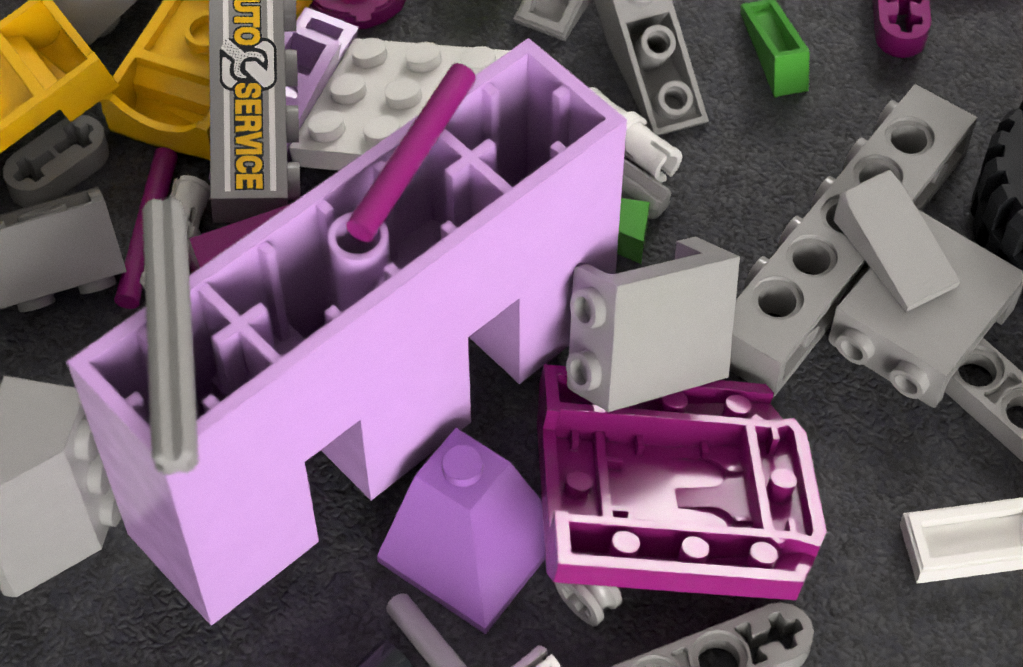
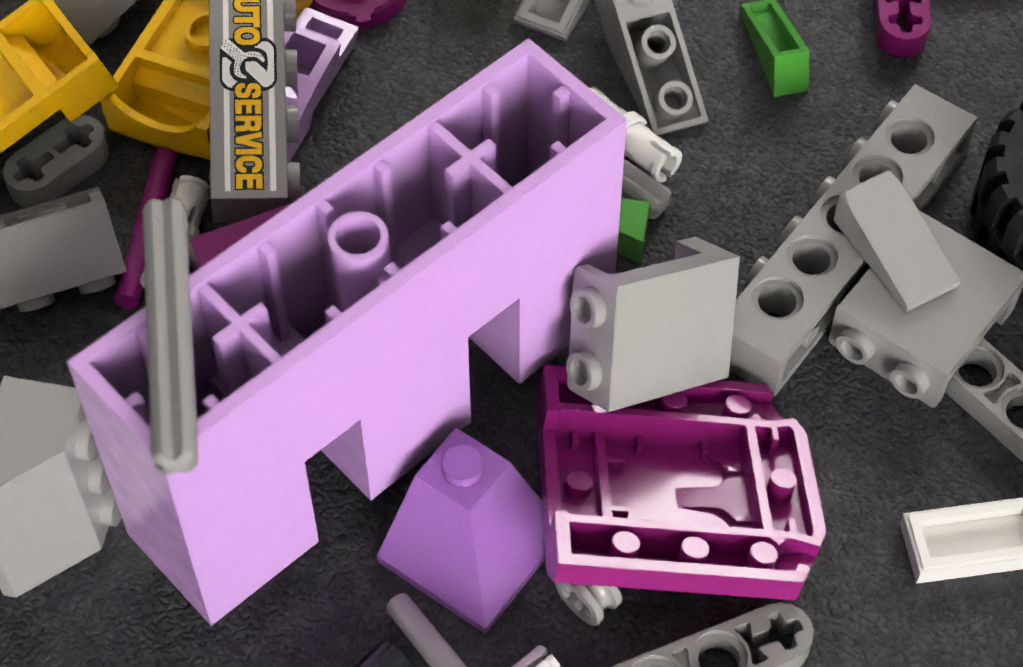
white plate [289,38,509,171] -> none
magenta bar [346,63,476,242] -> none

